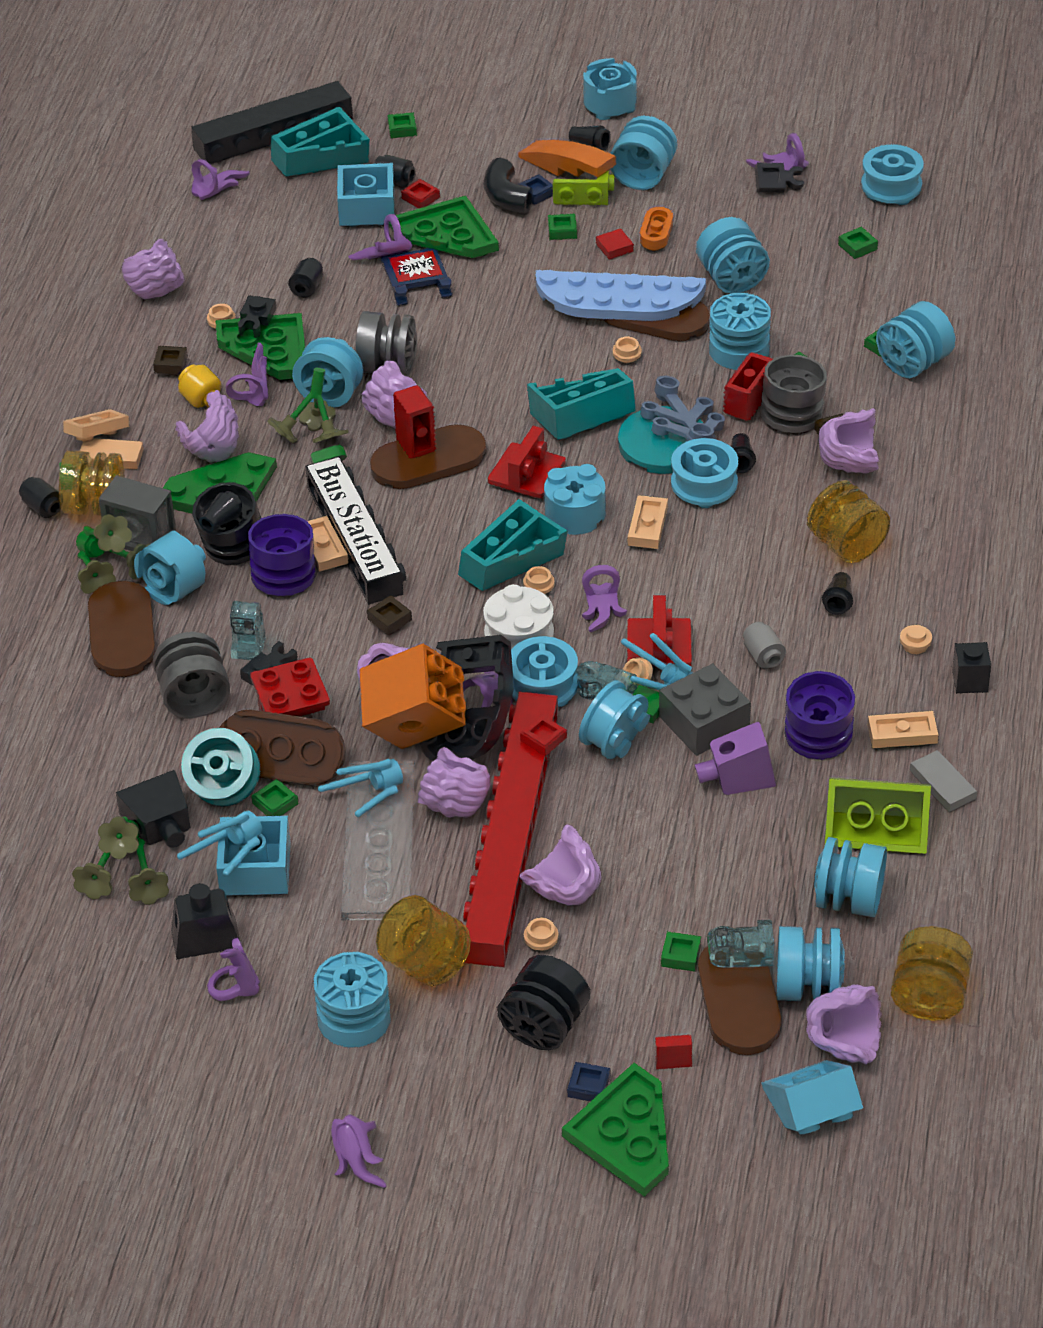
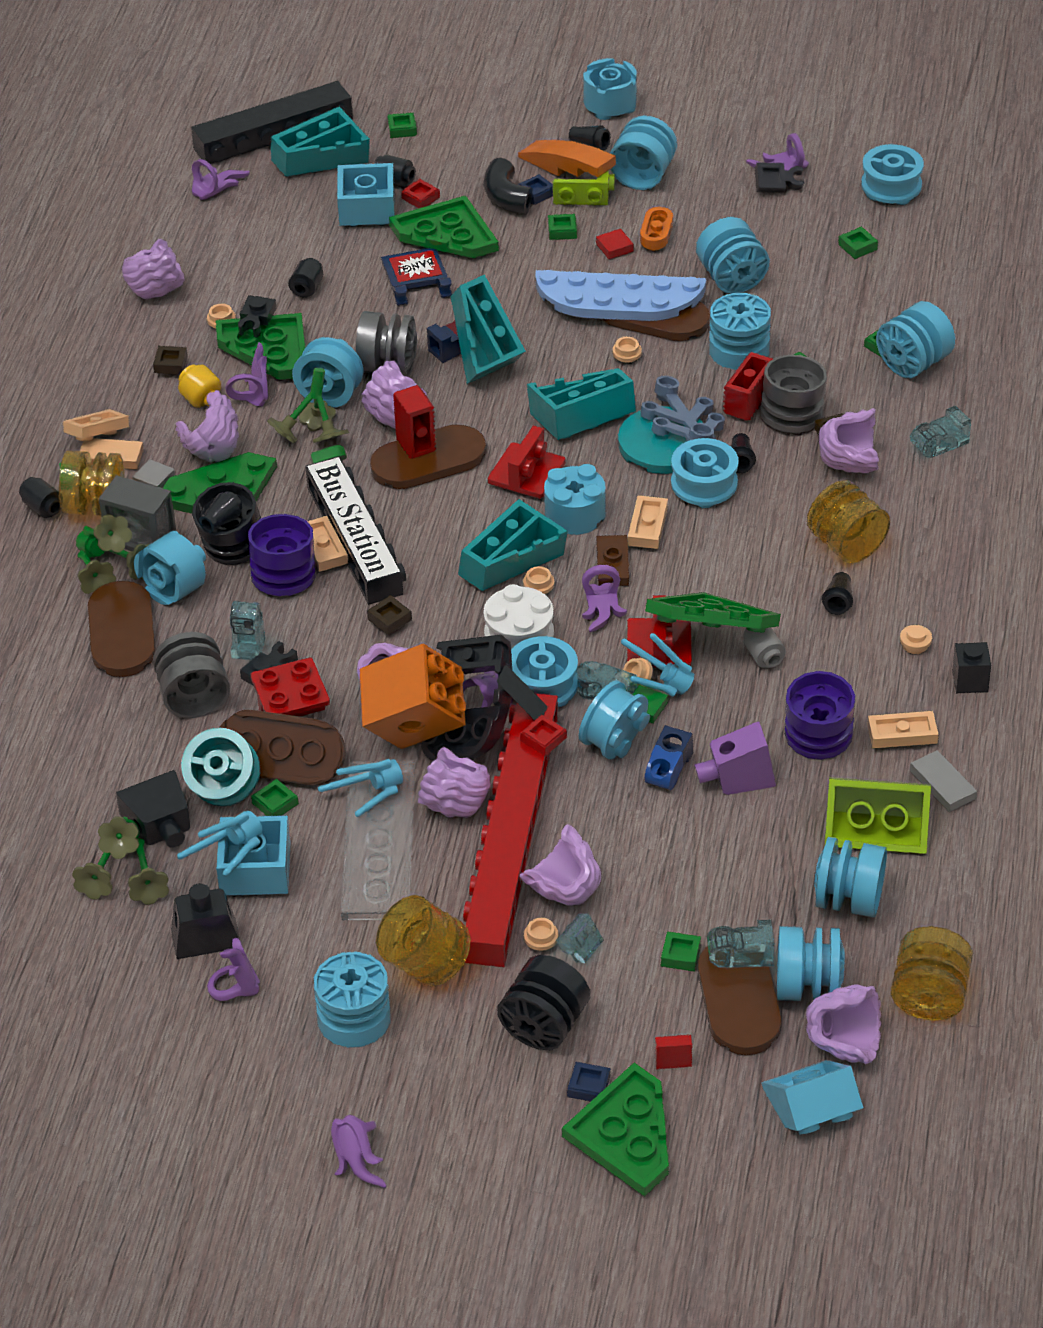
medium lavender piece [348,214,412,260] -> none
dark grey brick [659,663,751,756] -> none
none -> light grey tile [133,459,175,488]
none -> dark blue leg [427,320,461,363]
none -> teal wedge [451,274,526,384]
none -> black sticker [497,665,547,720]
none -> clear light blue tile [556,913,604,963]
none -> reddish brown plate [596,535,629,586]
none -> blue leg [644,725,694,790]
none -> green plate [645,592,781,633]
none -> clear light blue leg [910,405,971,458]

